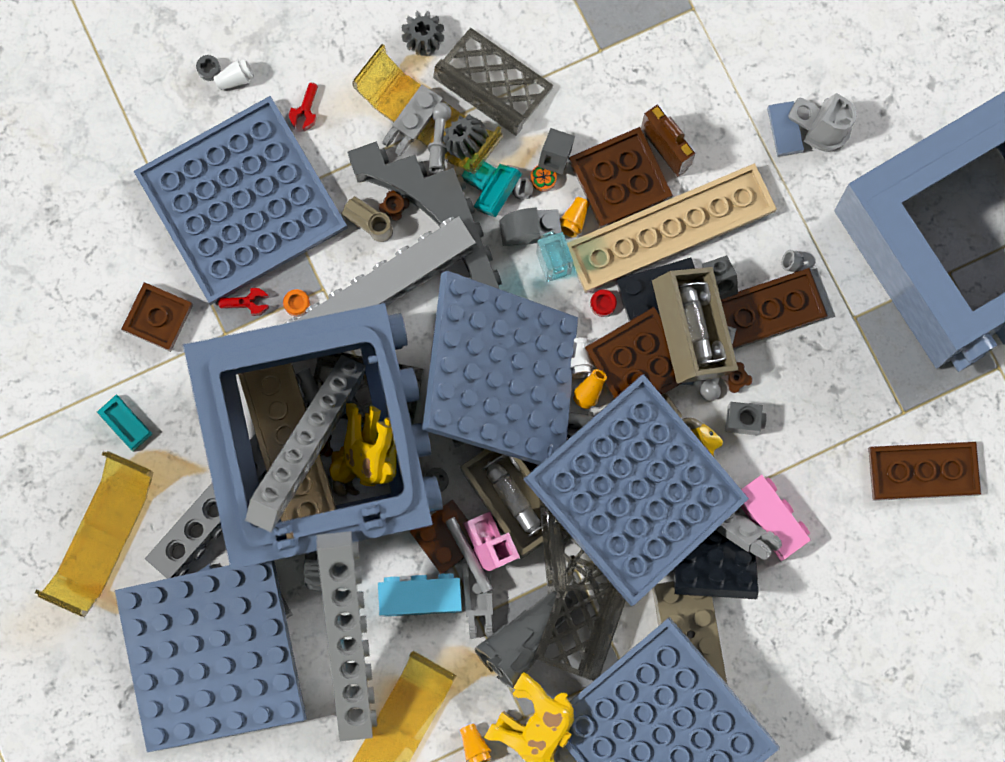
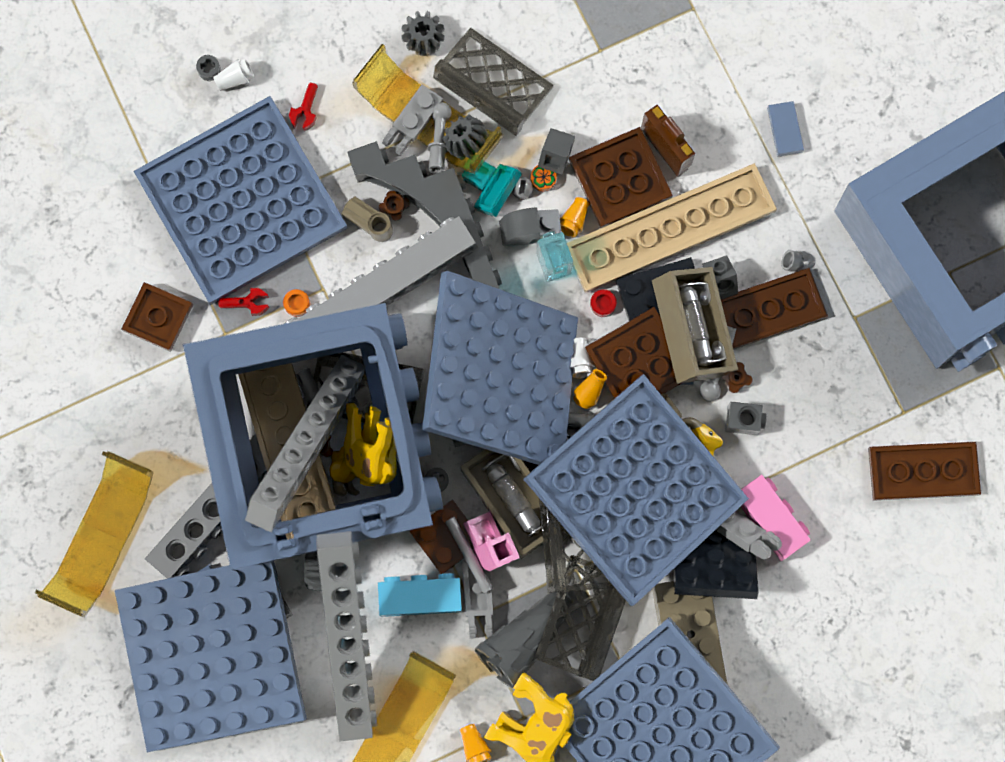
teal tile [97,394,153,452] -> none
light grey container [788,93,857,151] -> none

